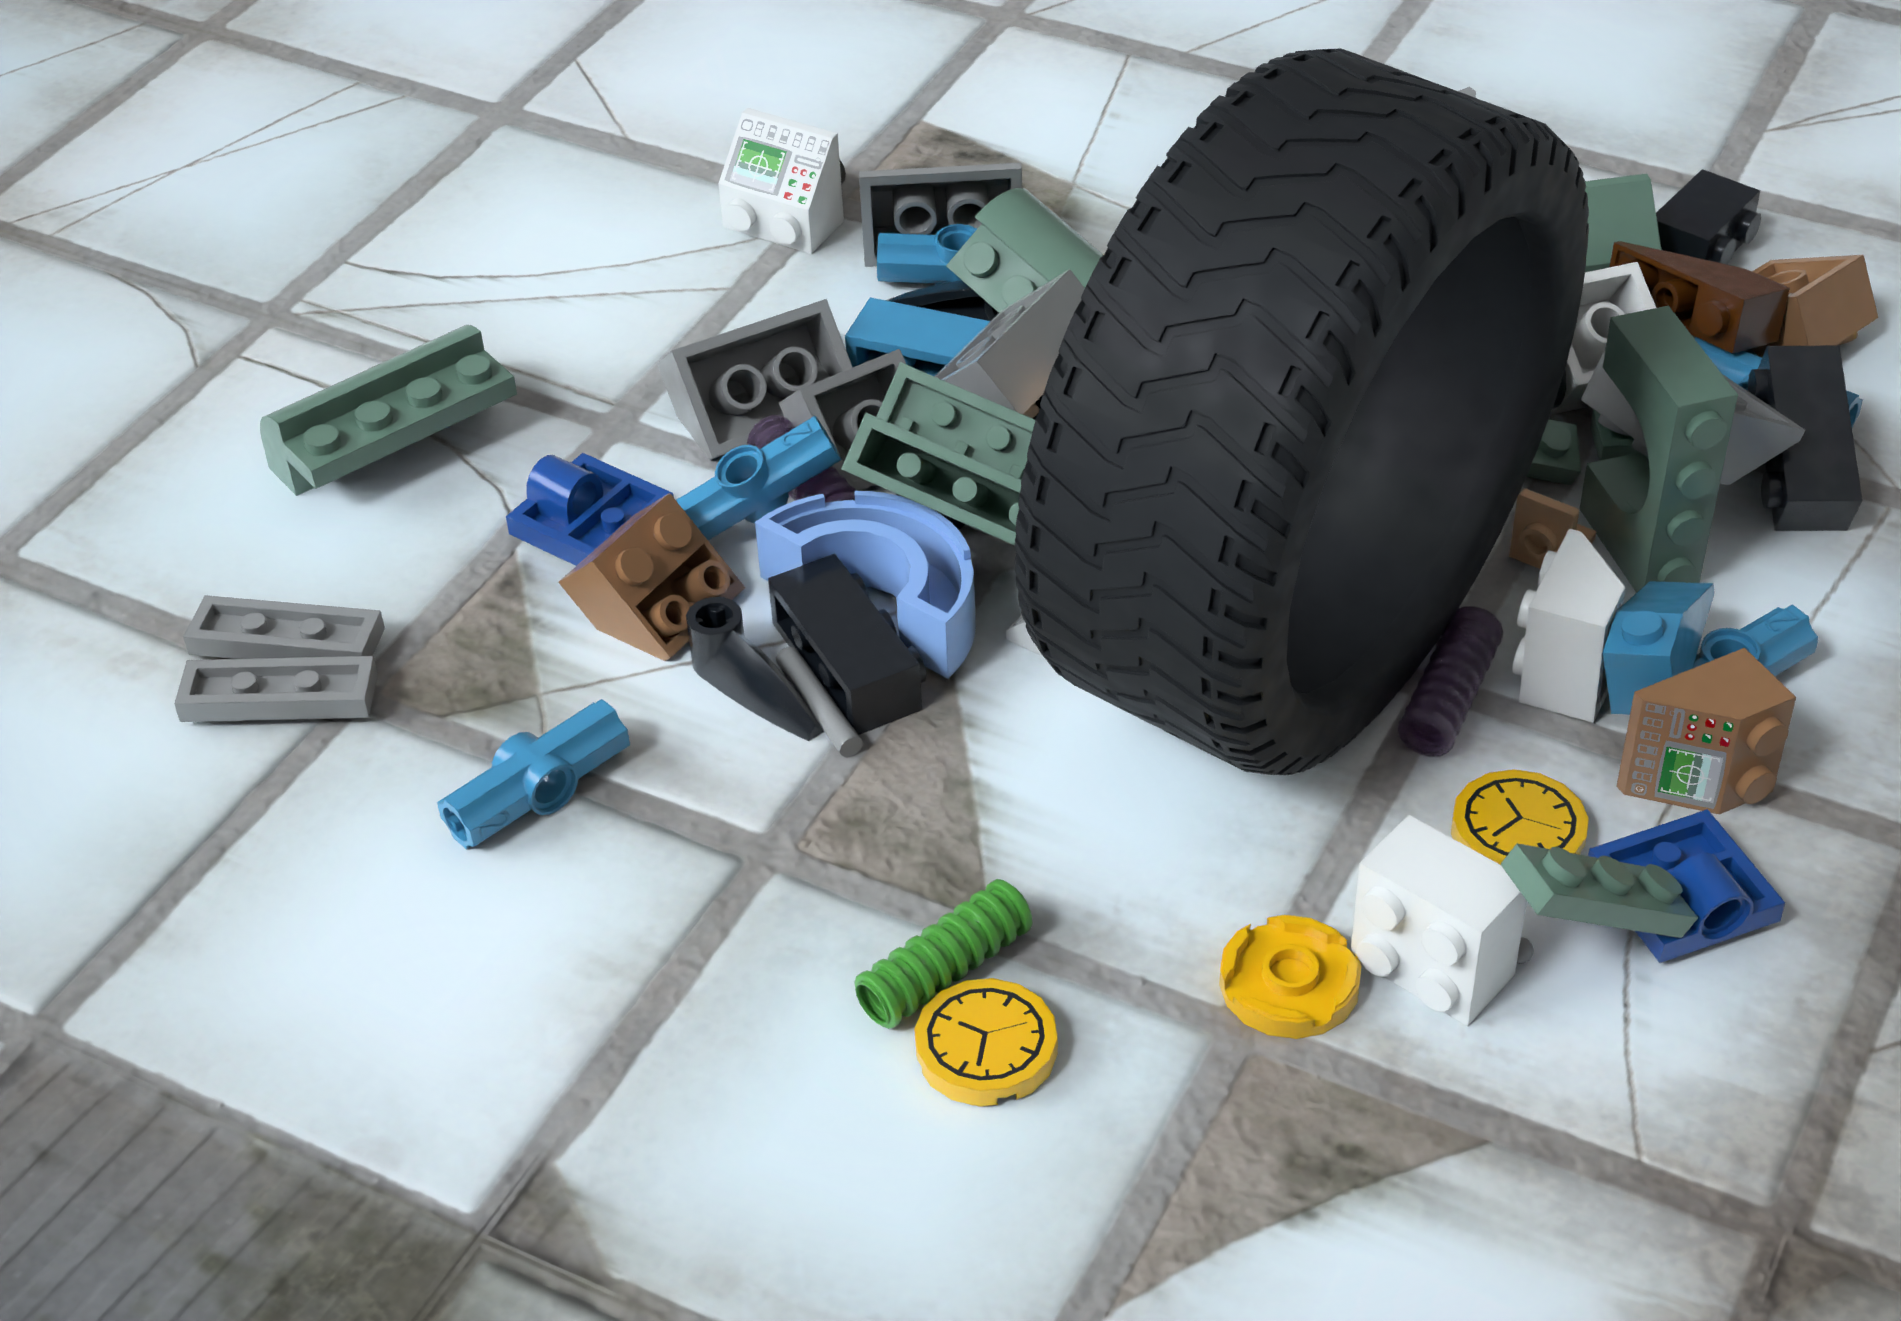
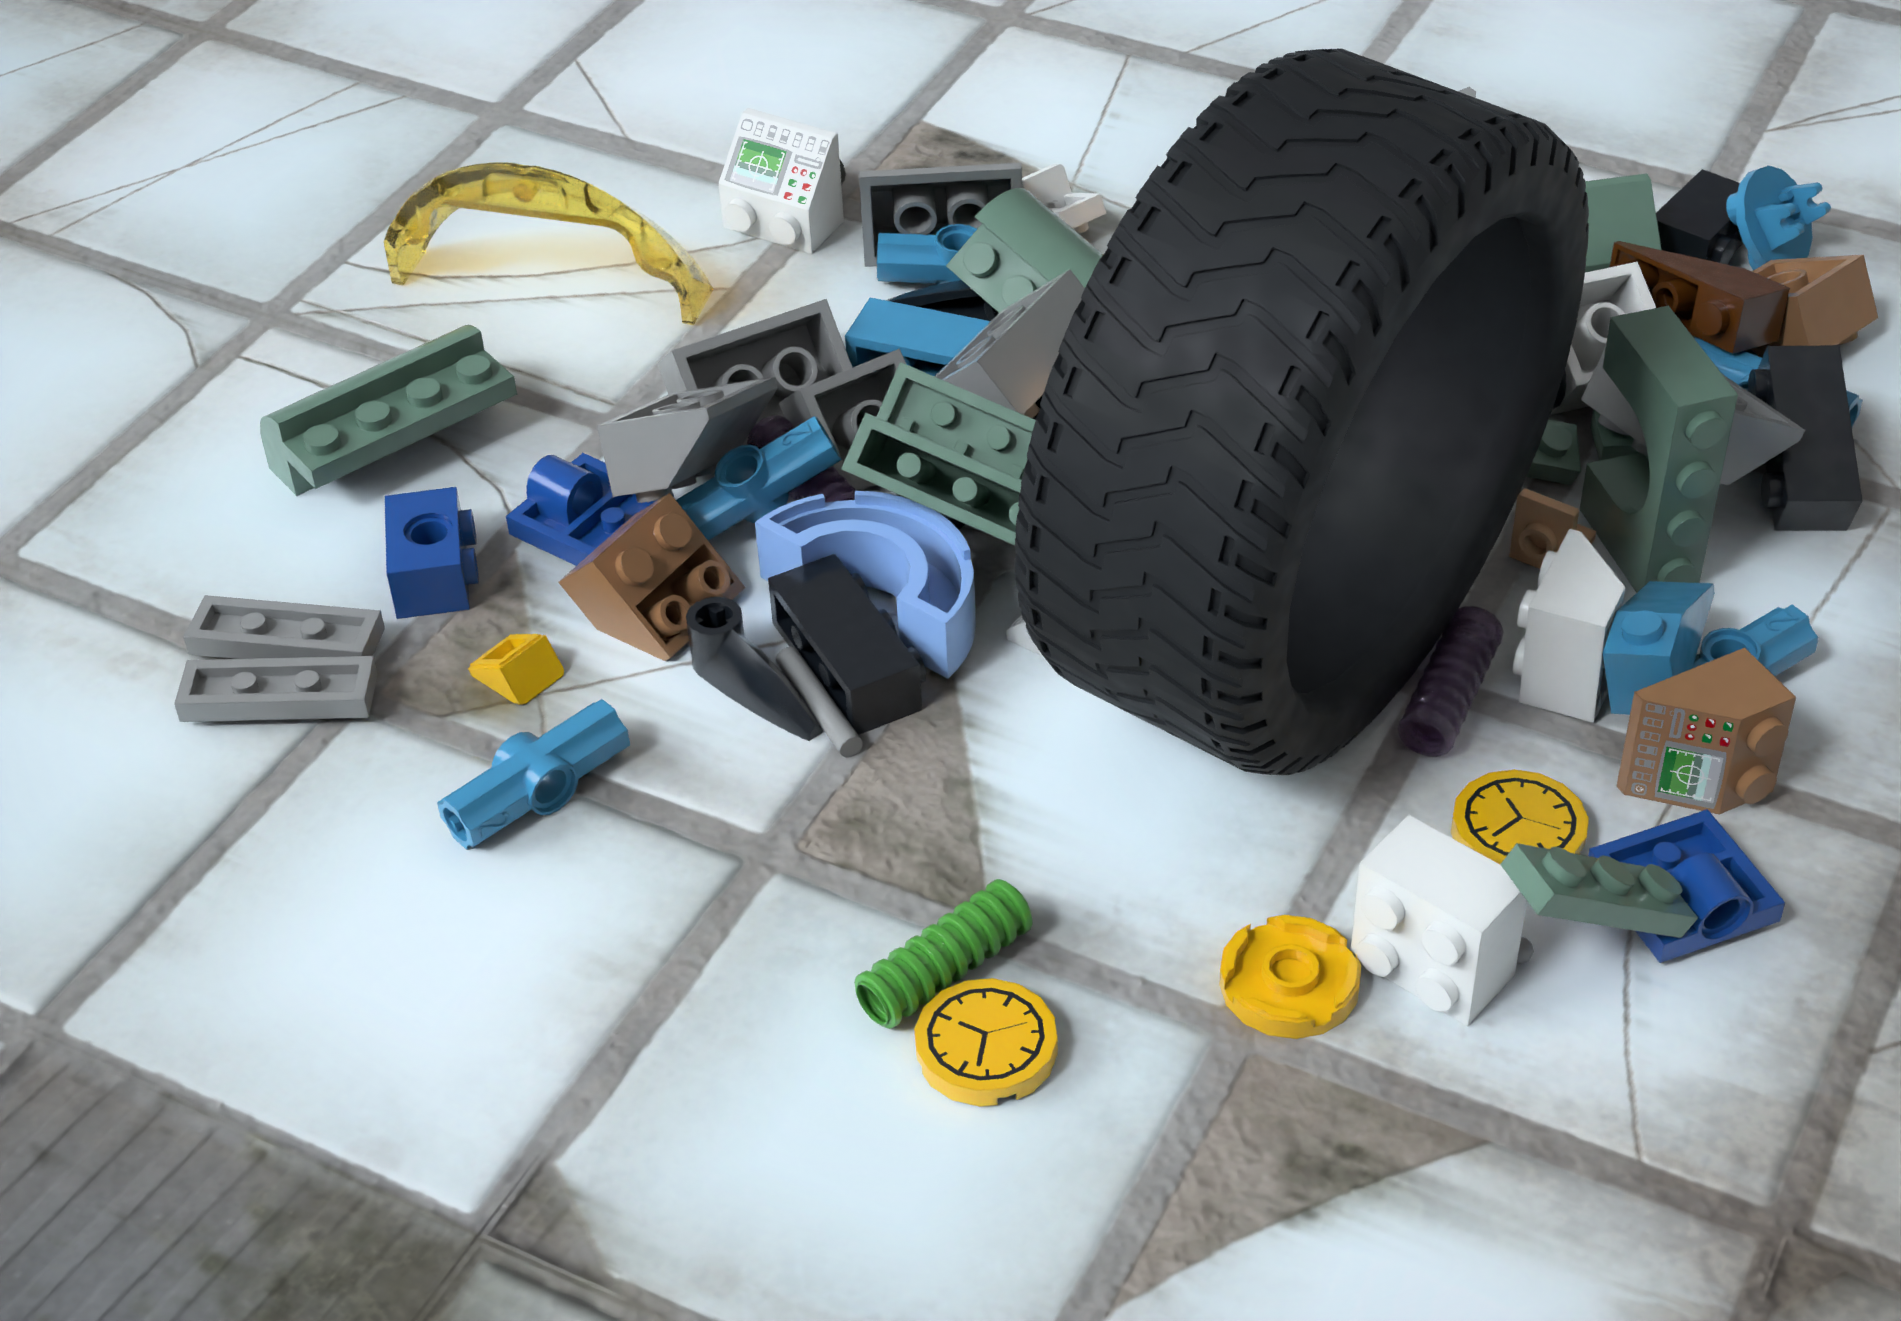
none -> clear yellow windscreen [384,162,713,325]
none -> blue brick [385,487,479,619]
none -> yellow slope [467,634,564,705]
none -> light grey slope [597,376,778,503]
none -> white bracket [1022,164,1107,234]
none -> dark azure plate [1726,165,1831,270]

